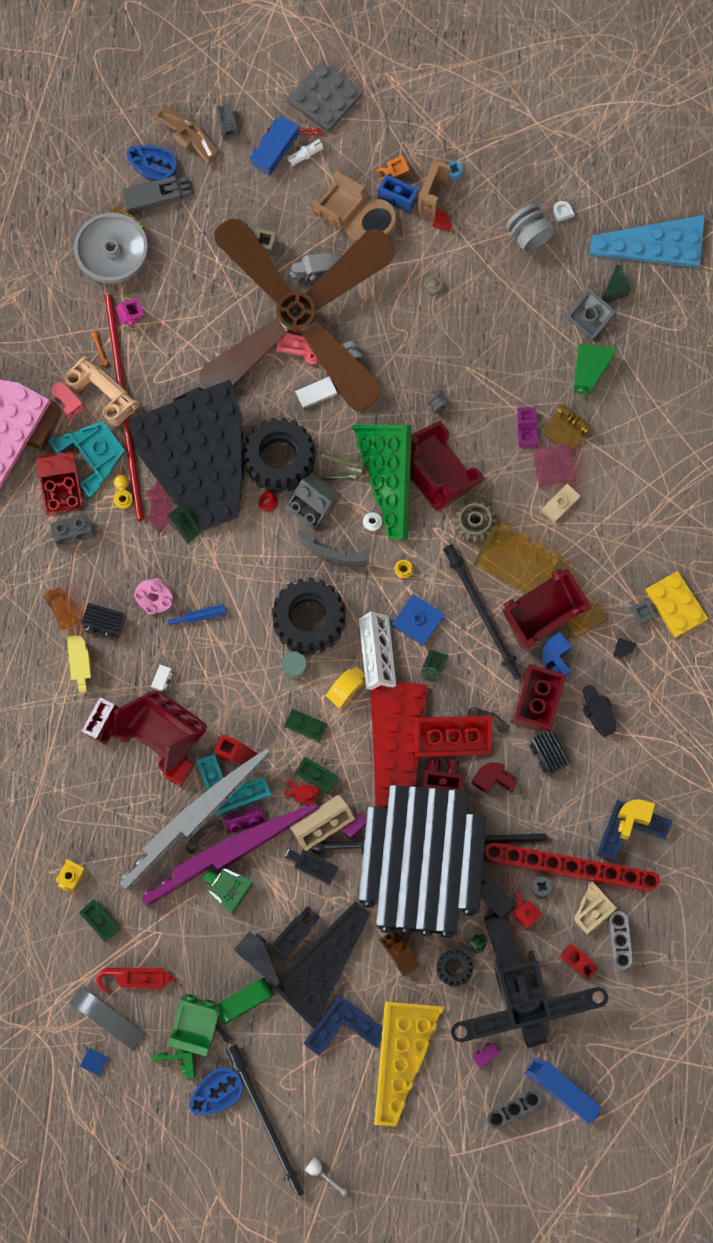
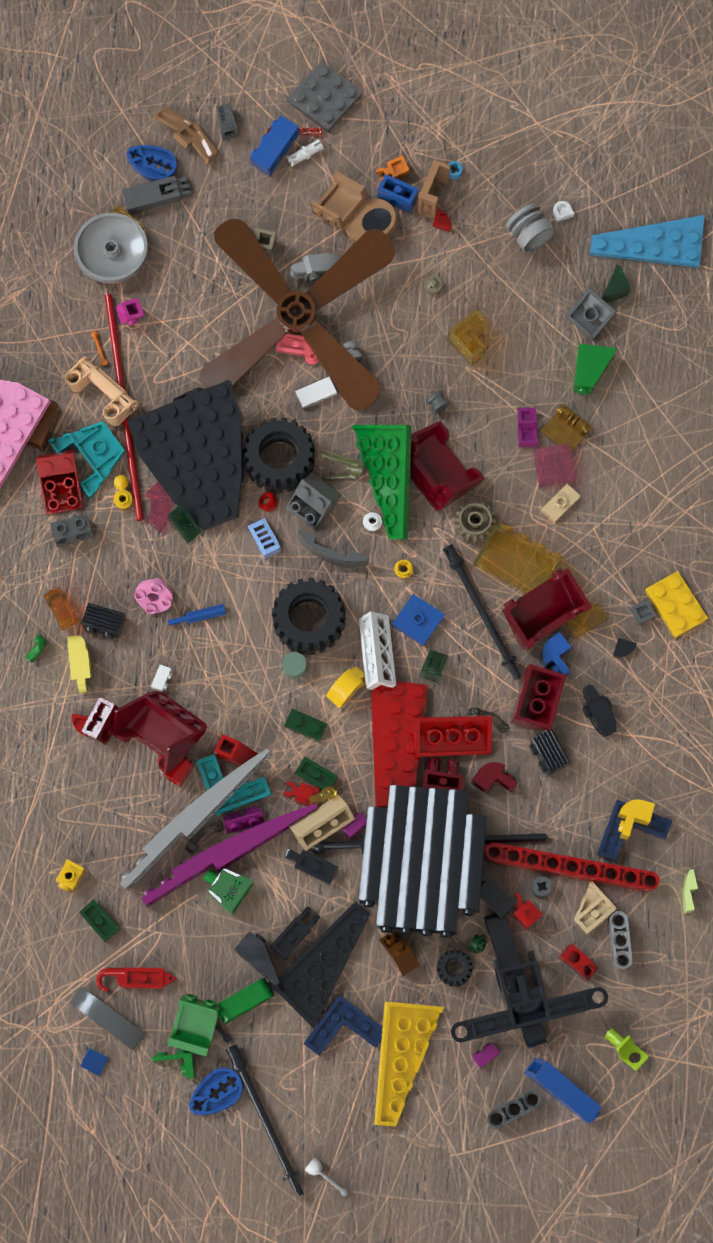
coral leg [51,383,84,420] -> none
none -> green arm [25,635,47,663]
none -> red tile [72,714,89,737]
none -> light blue slope [248,518,281,559]
none -> clear yellow arm [308,786,337,805]
none -> clear yellow brick [447,310,489,366]
none -> lime bracket [605,1028,649,1071]
none -> yellowish green slope [682,869,698,914]

